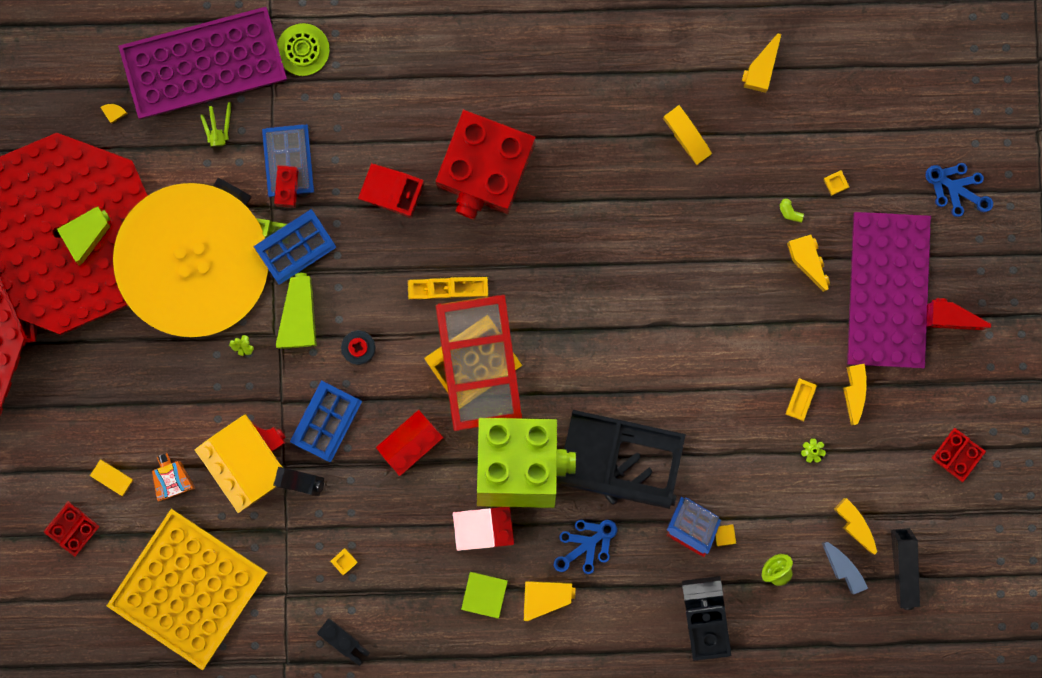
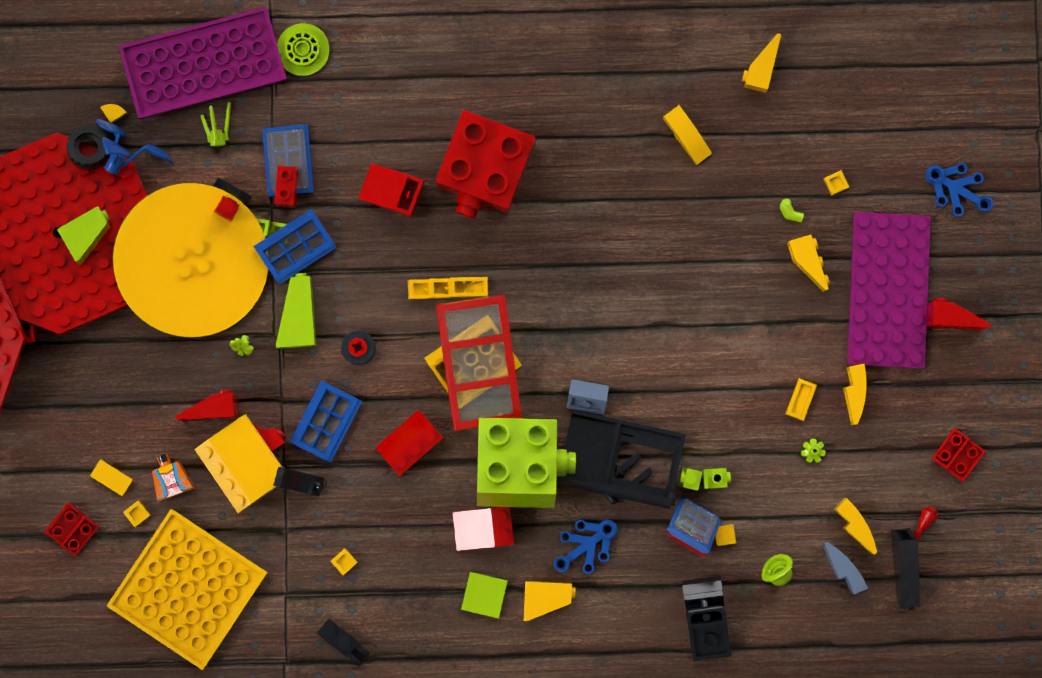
none -> black tyre [66,125,110,170]
none -> blue plant [96,119,174,175]
none -> yellow tile [123,500,151,527]
none -> red slope [175,390,239,421]
none -> red brick [213,195,240,221]
none -> sand blue panel [566,379,609,415]
none -> lime brick [678,467,702,491]
none -> lime brick [702,468,731,489]
none -> red cone [914,505,940,540]

